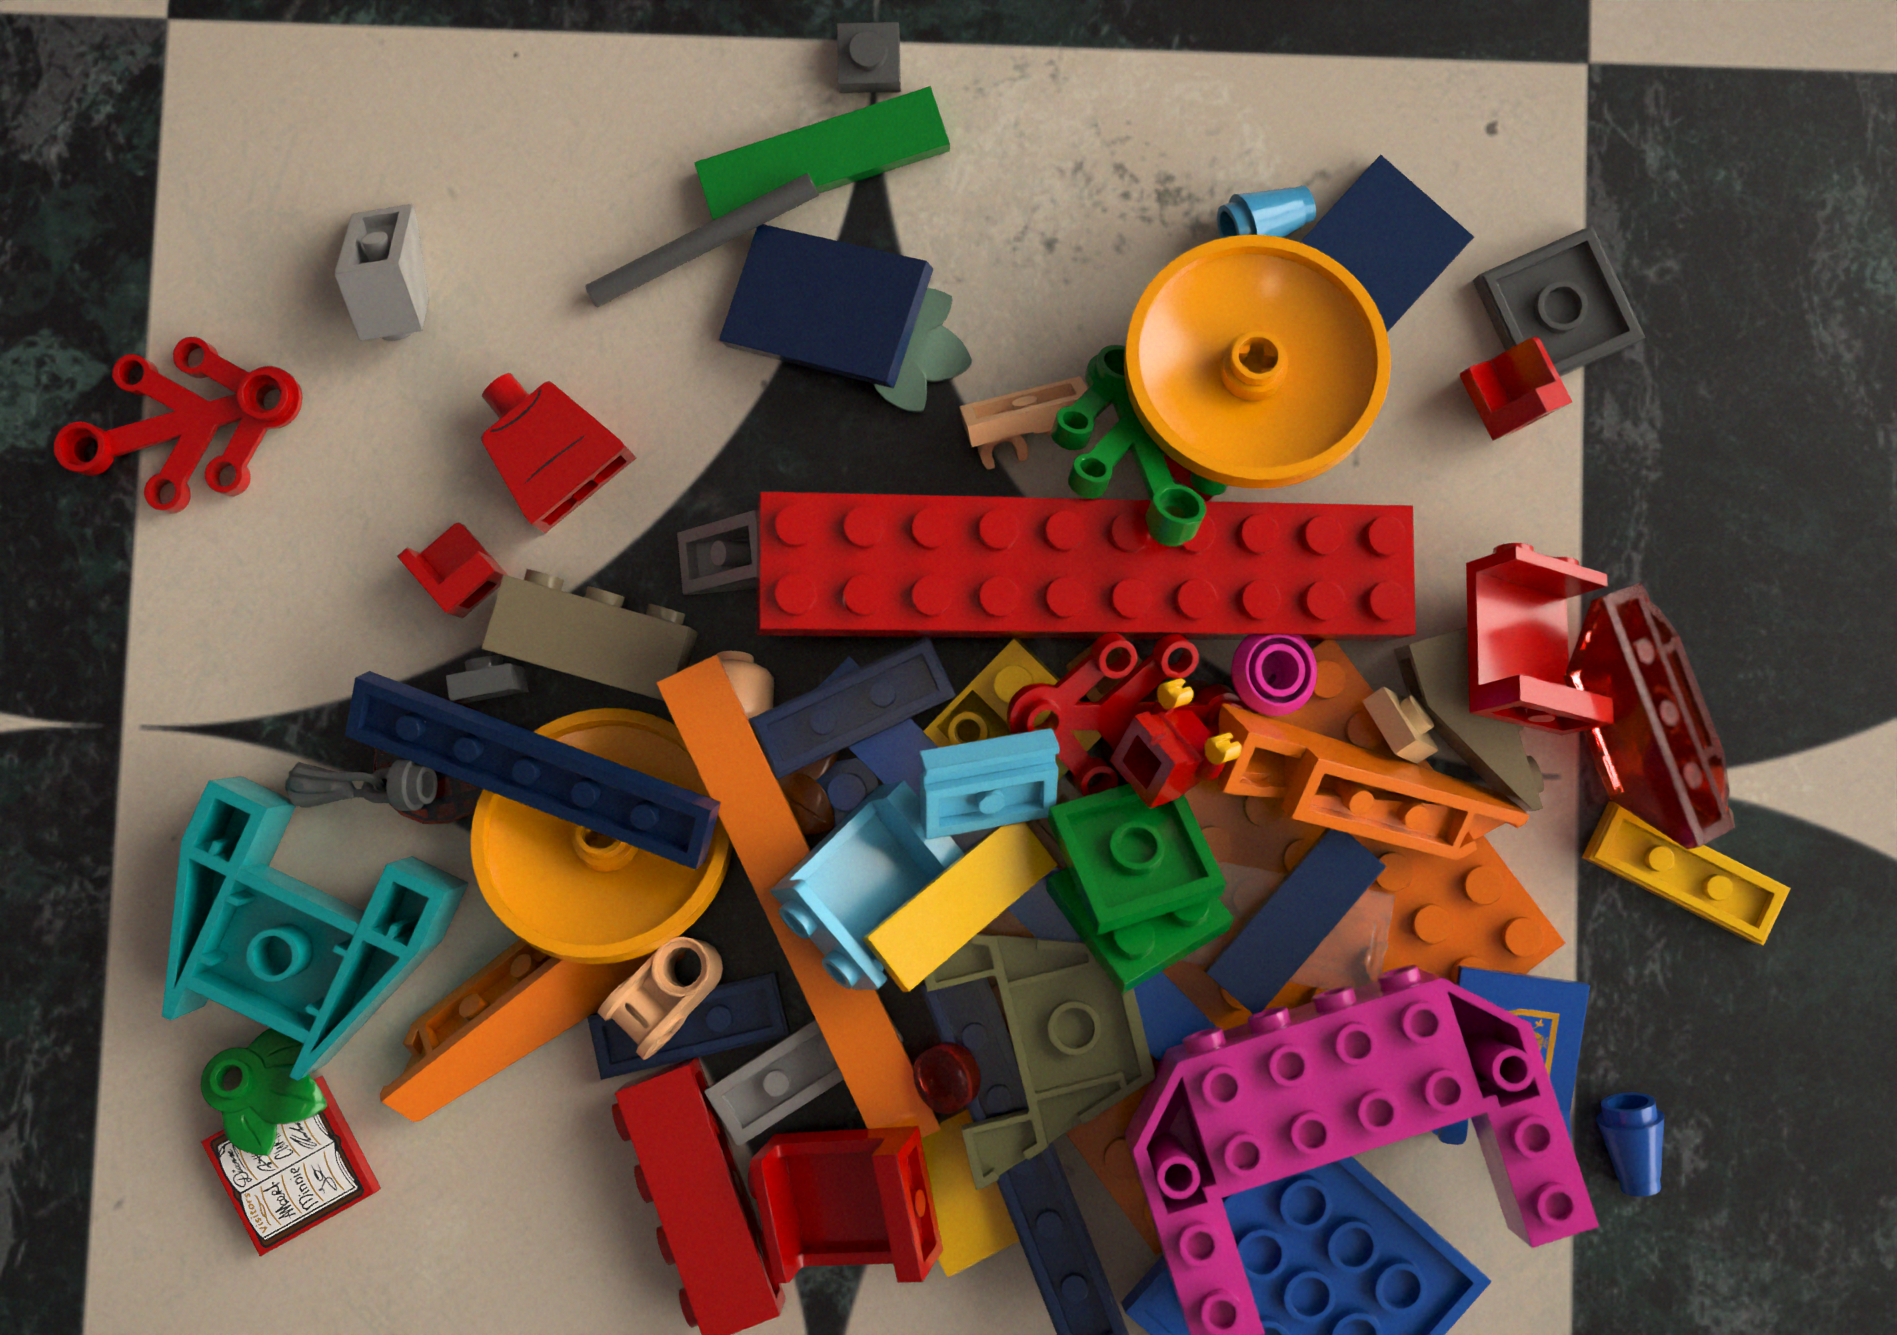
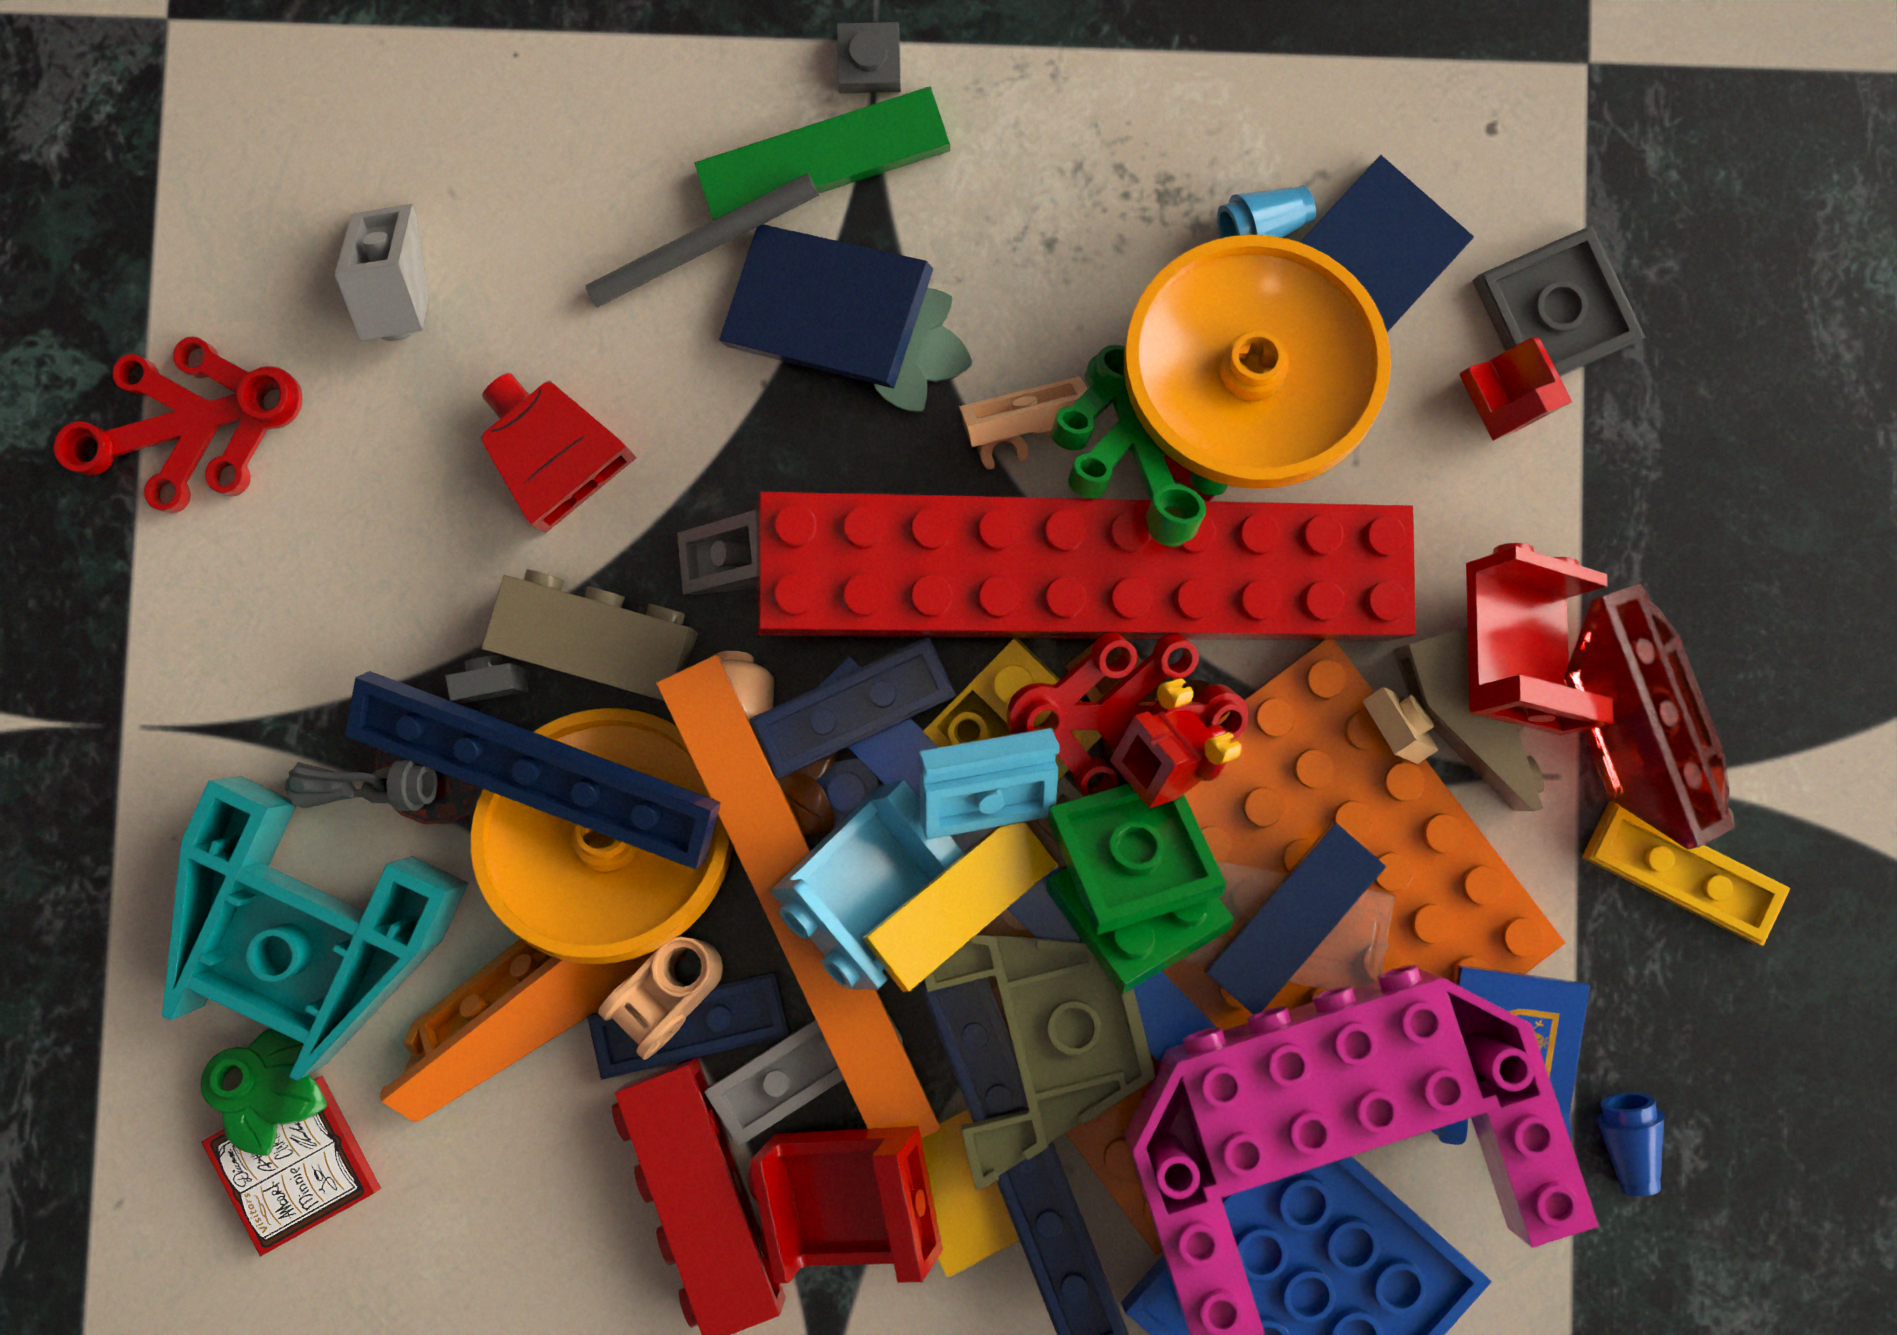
red panel [397,523,508,619] -> none
clear red tile [913,1042,981,1114] -> none
orange wedge [1218,704,1530,861] -> none
dark pink cone [1231,634,1317,716] -> none

